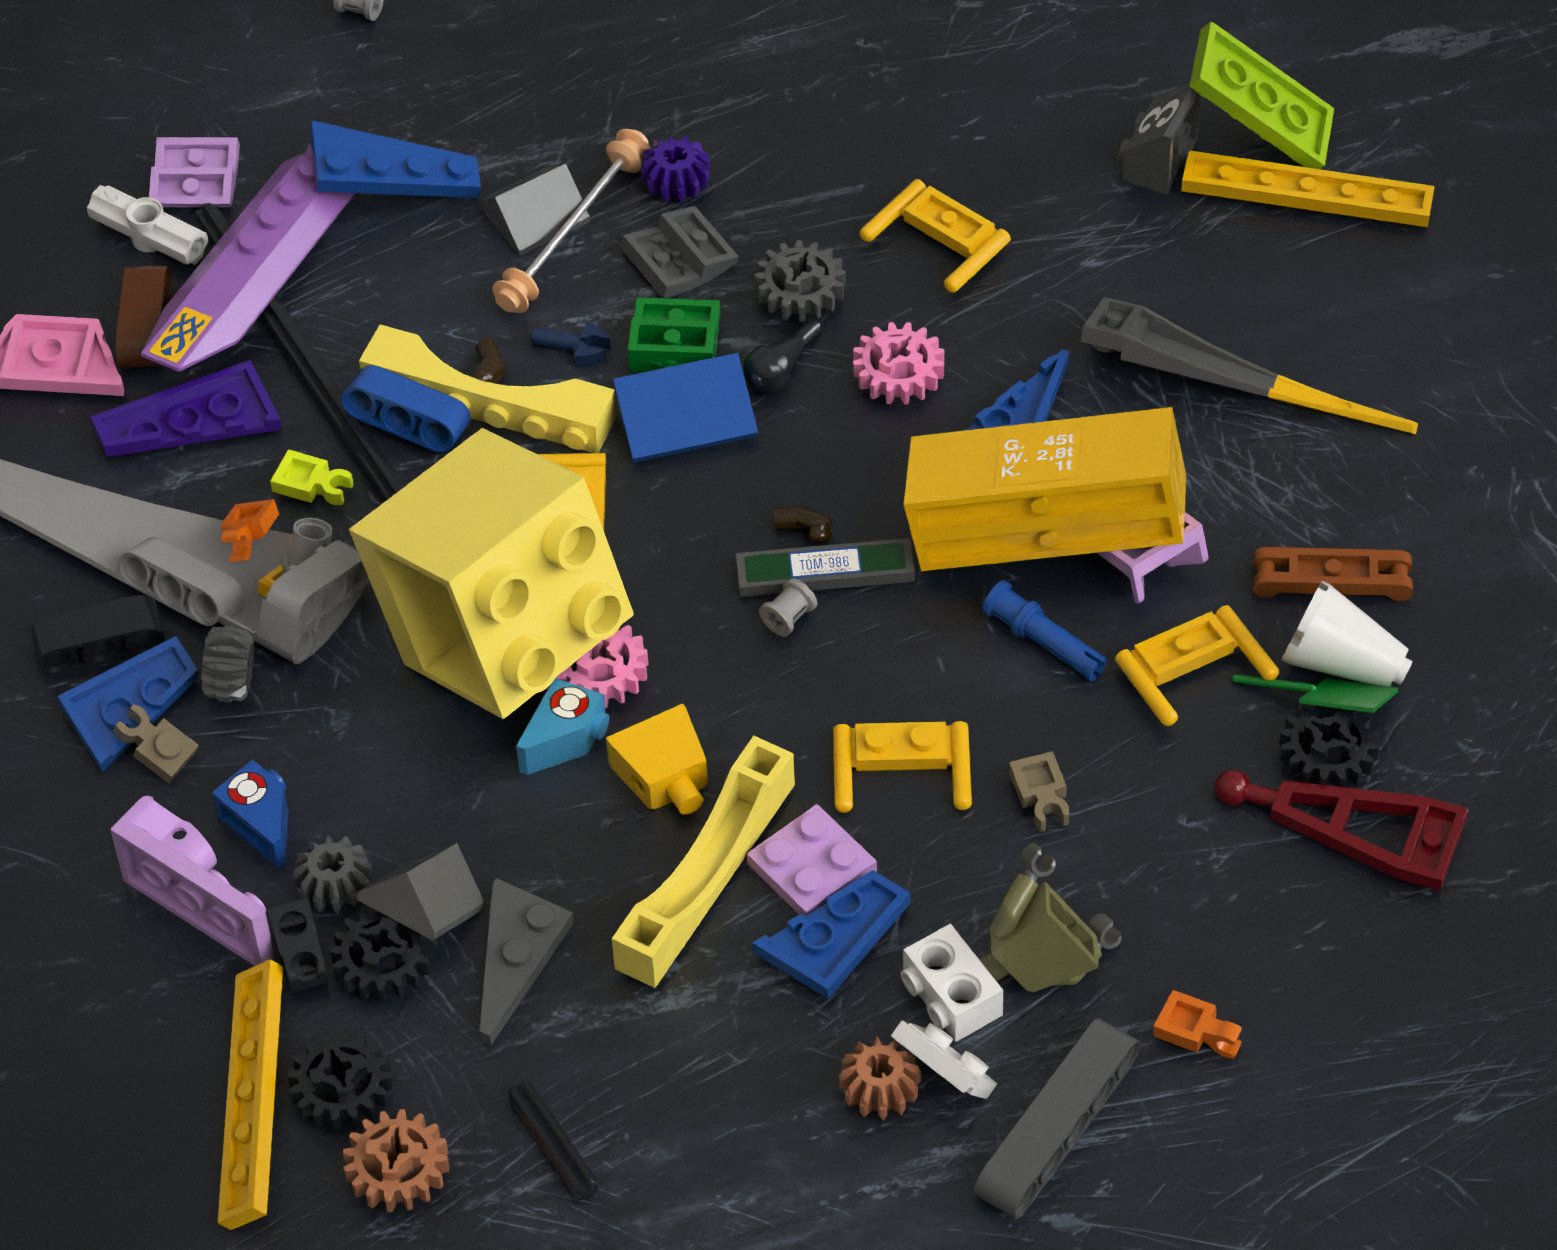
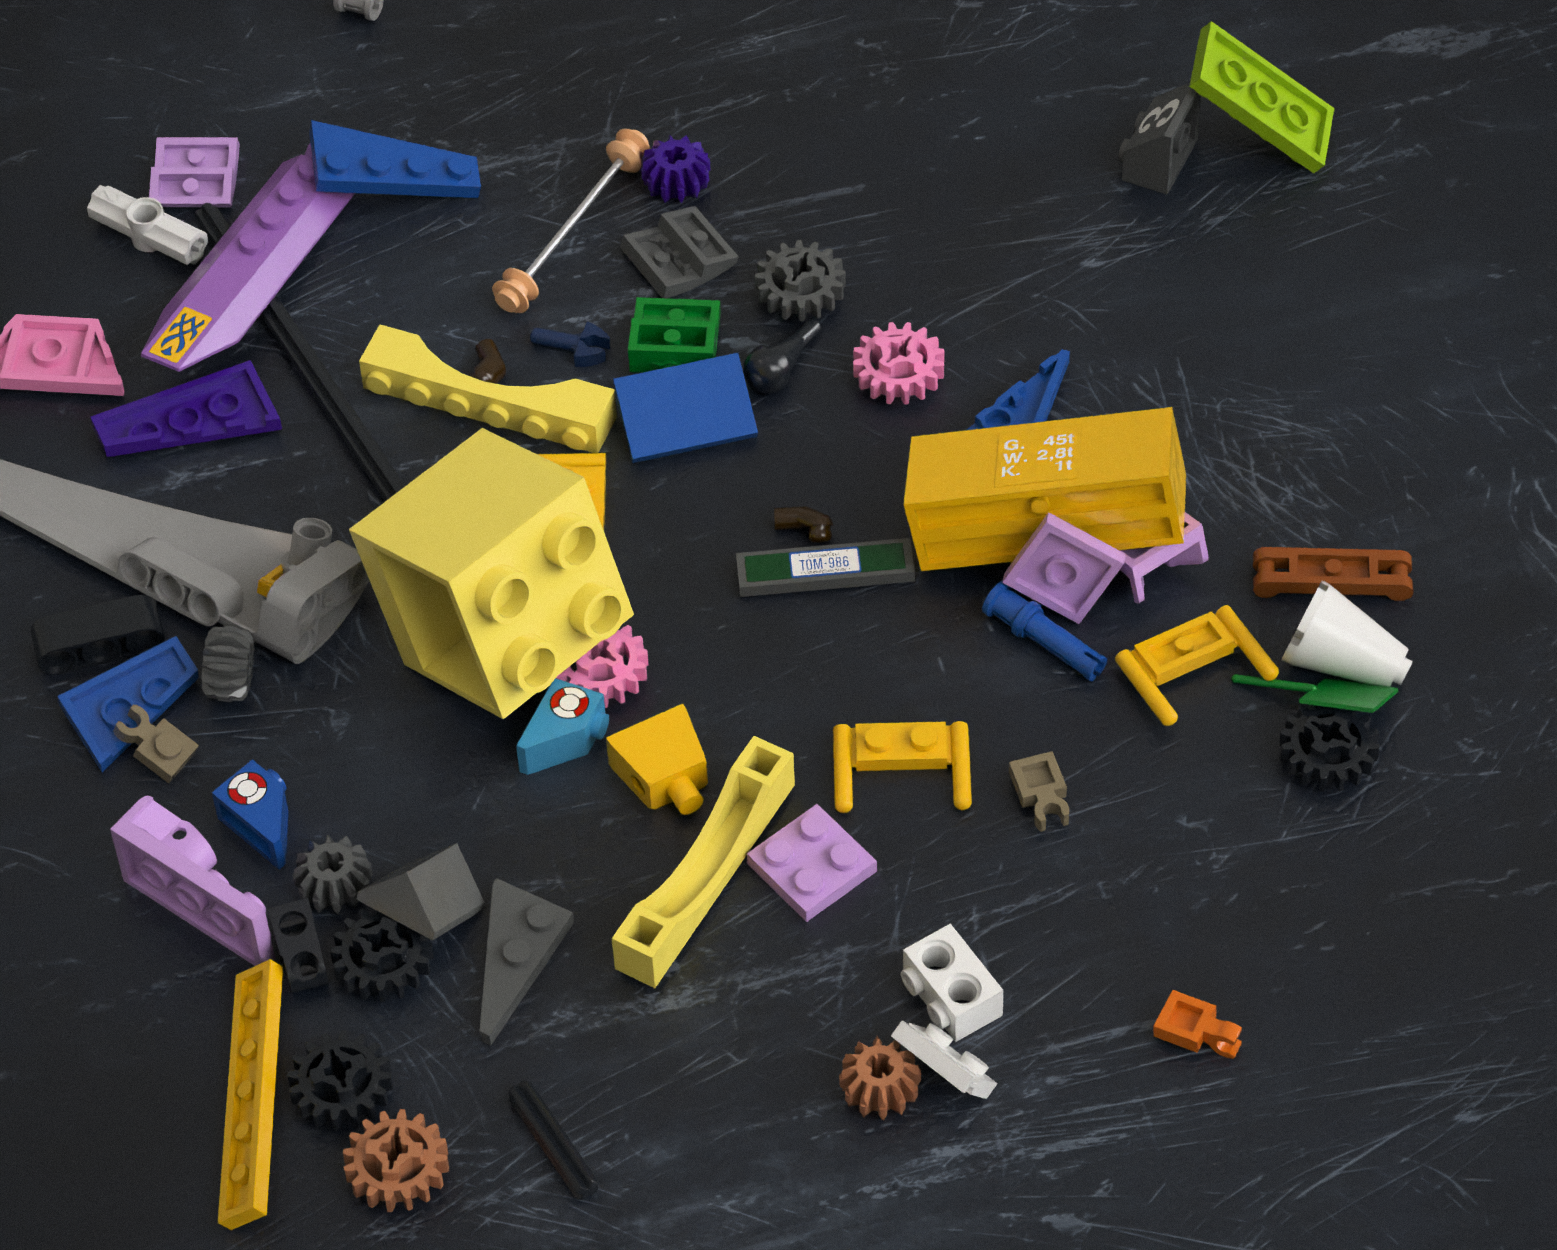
reddish brown beam [116,266,171,368] -> none
orange plate [220,499,279,563] -> none
neon yellow plate [270,449,354,505] -> none
blue beam [341,365,471,452] -> none
slope [477,163,590,256] -> none
blue wing [752,870,911,999] -> none
light grey bush [759,578,817,637] -> none
yellow plate [859,179,1011,293] -> none
dark grey beam [973,1018,1141,1219] -> none
olive torso [979,843,1121,992] -> none
dark grey plate [1081,297,1418,434] -> none
yellow plate [1181,150,1435,227] -> none
dark red plate [1214,769,1468,891] -> none
none -> lavender plate [1002,512,1126,624]

